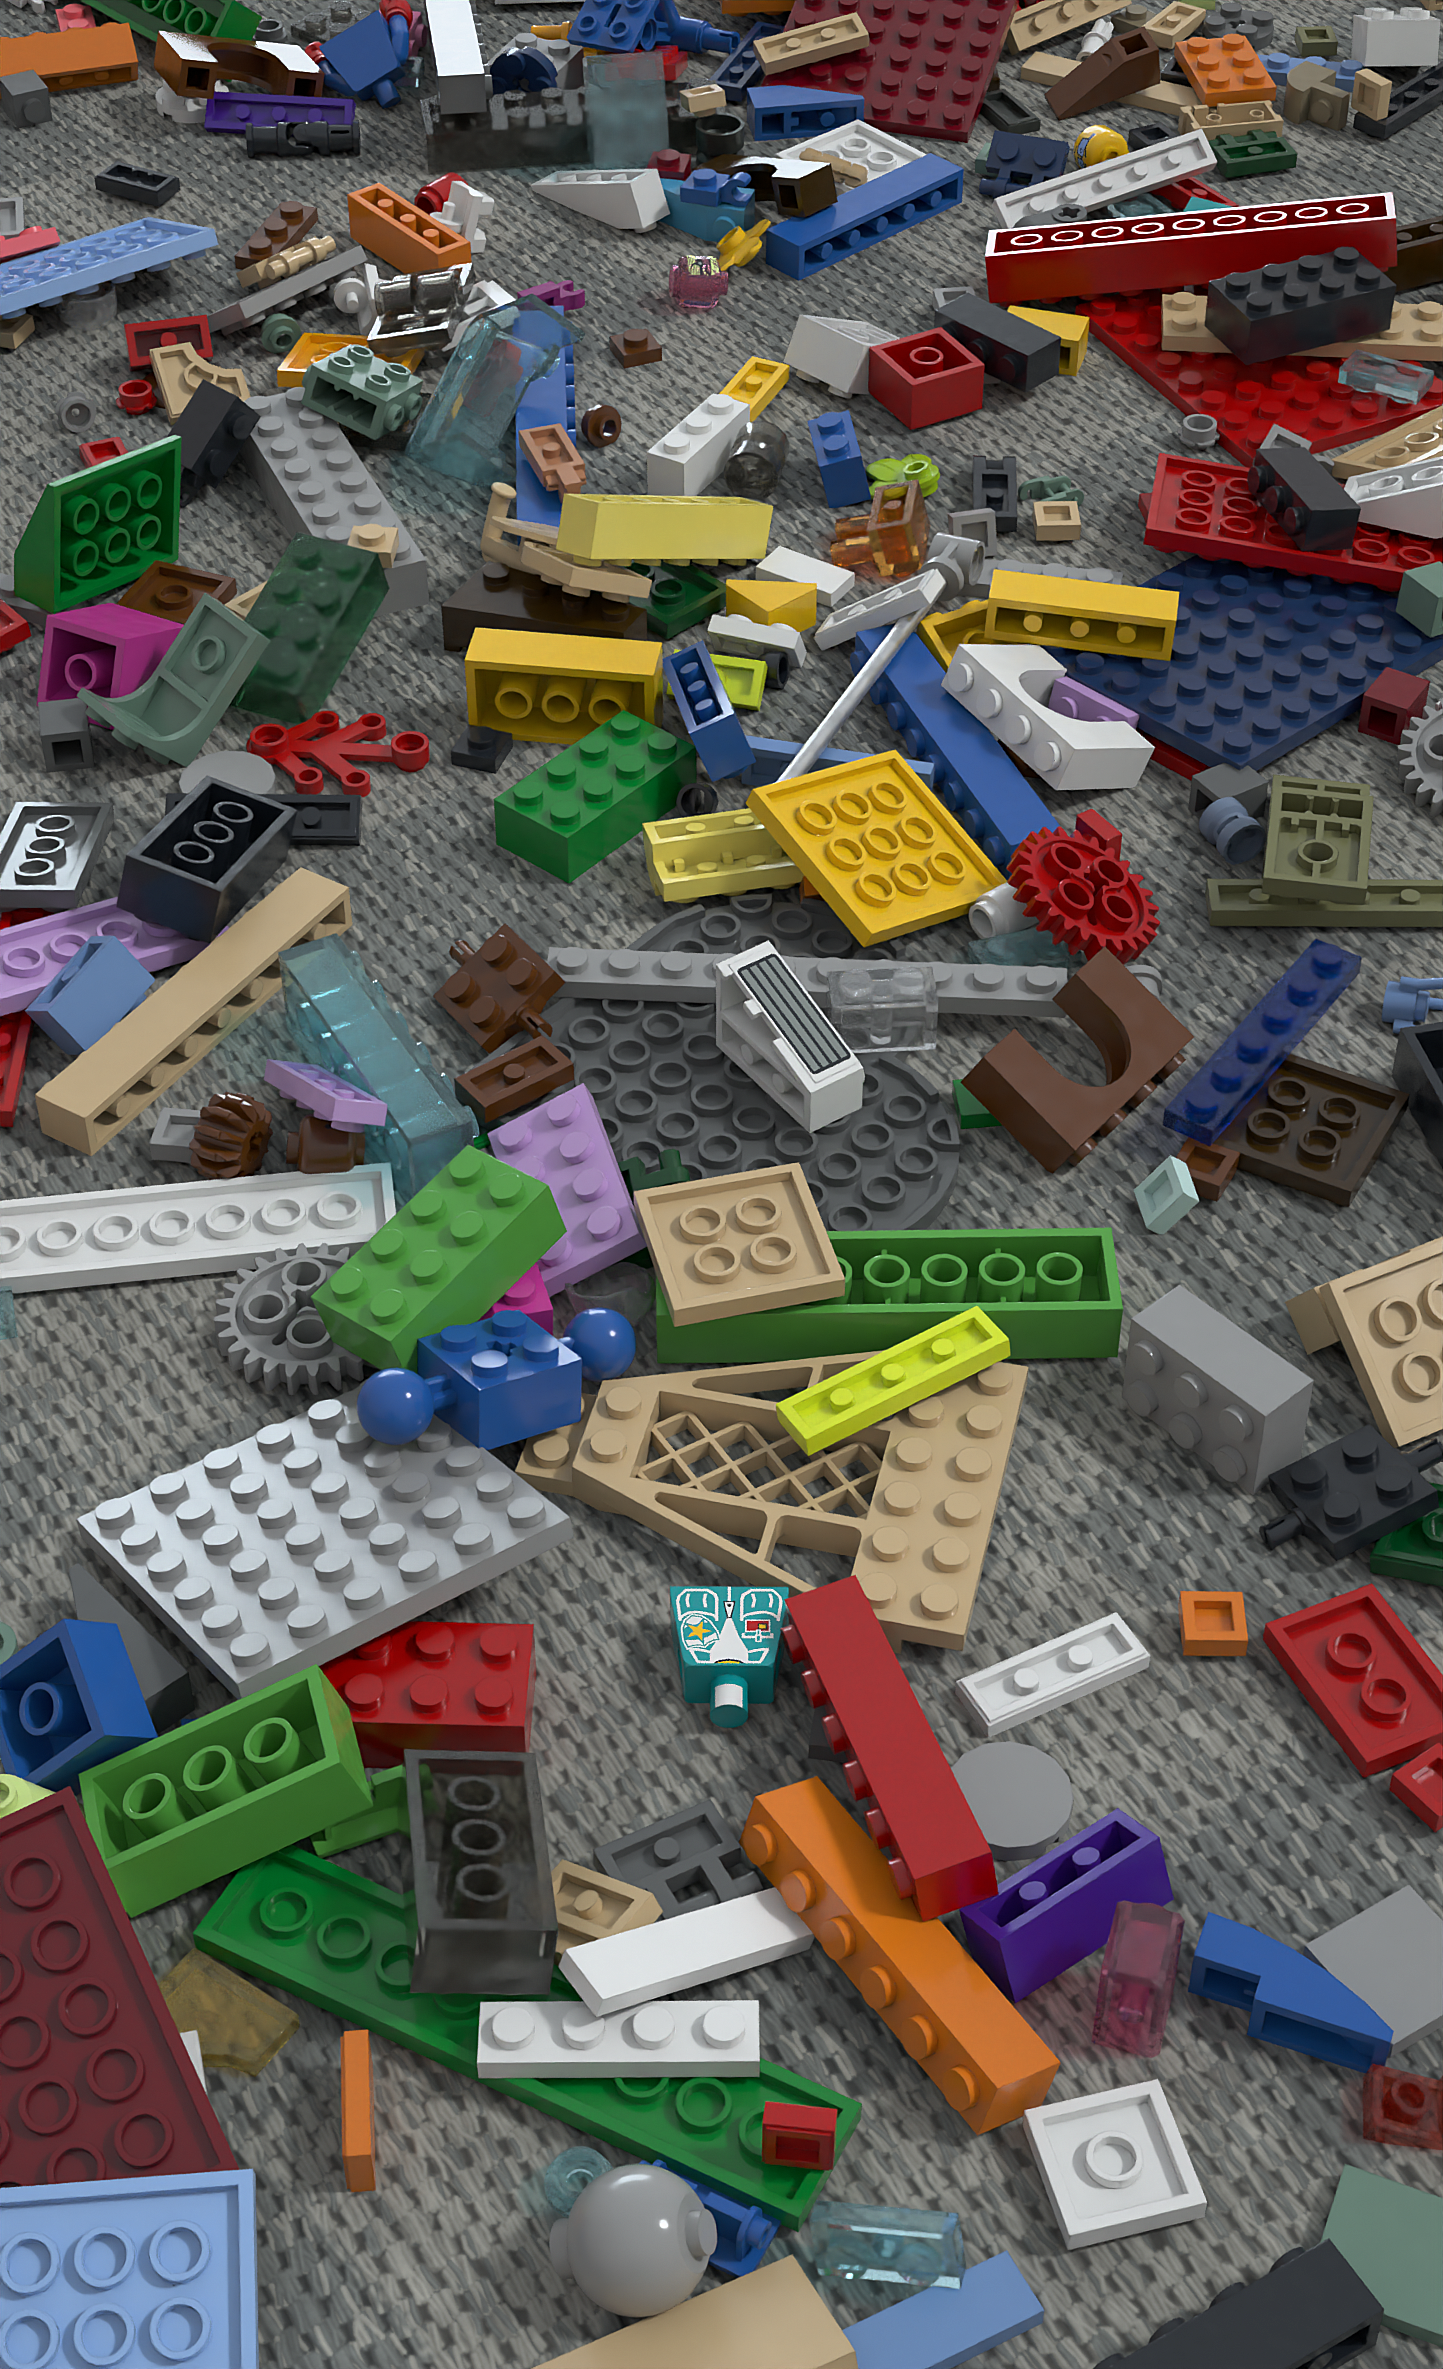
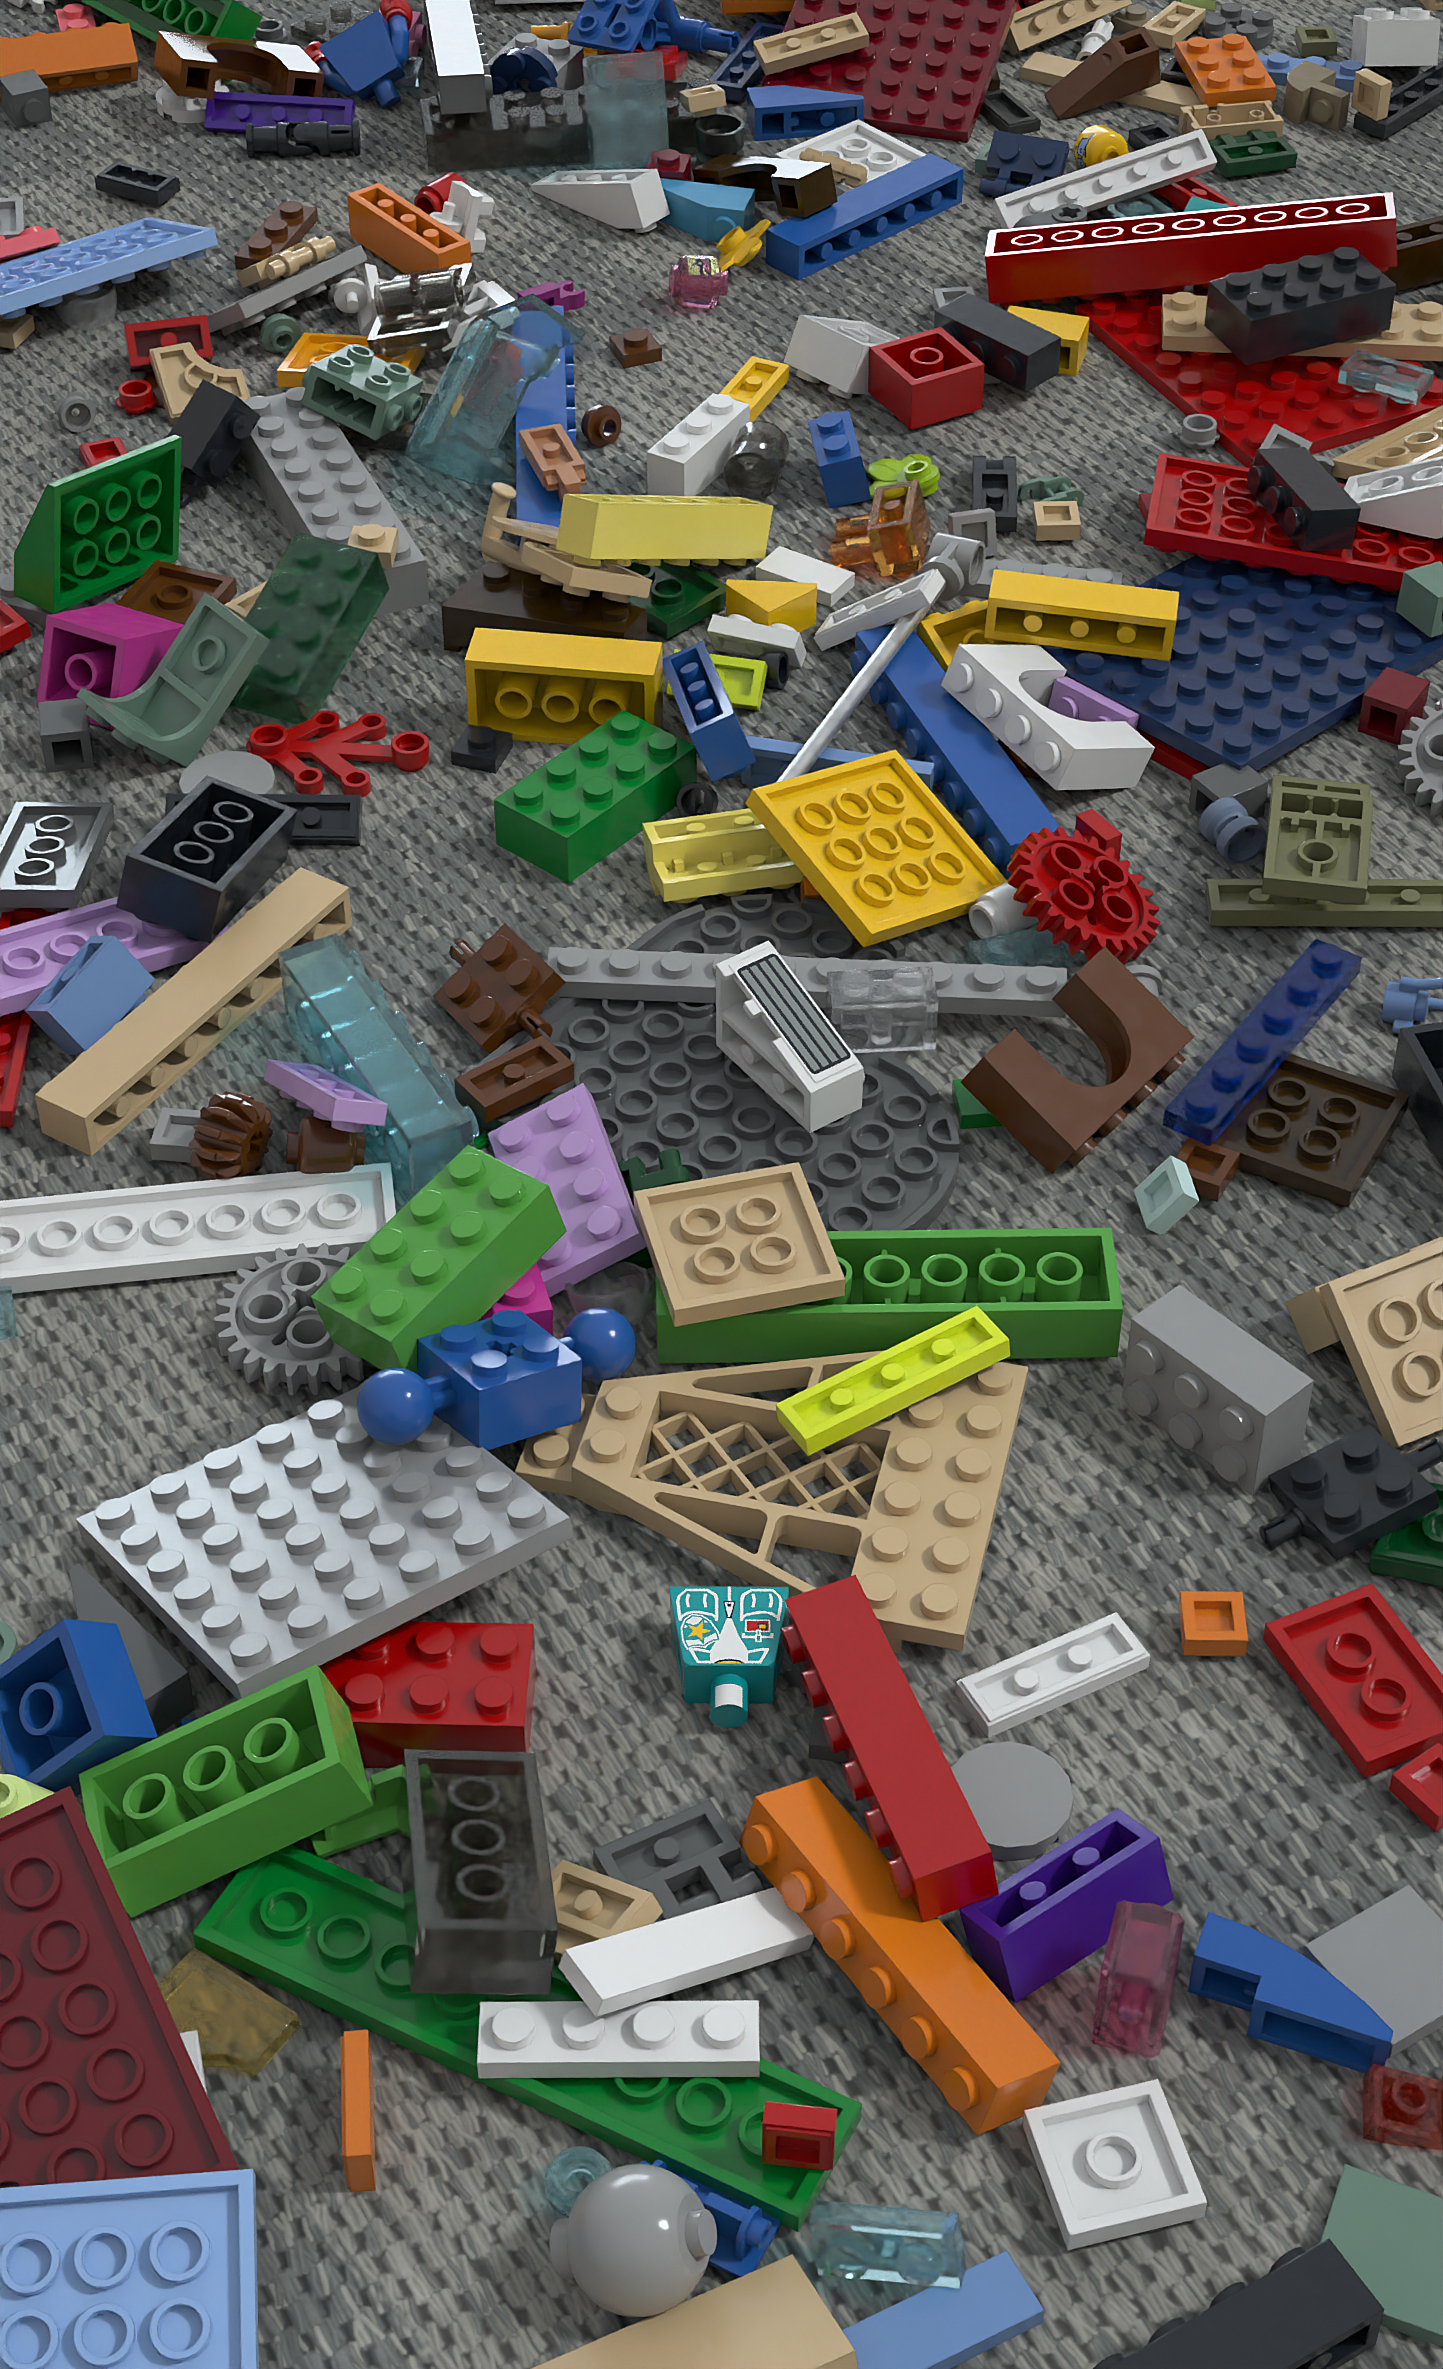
blue plate [680,169,752,207] -> none

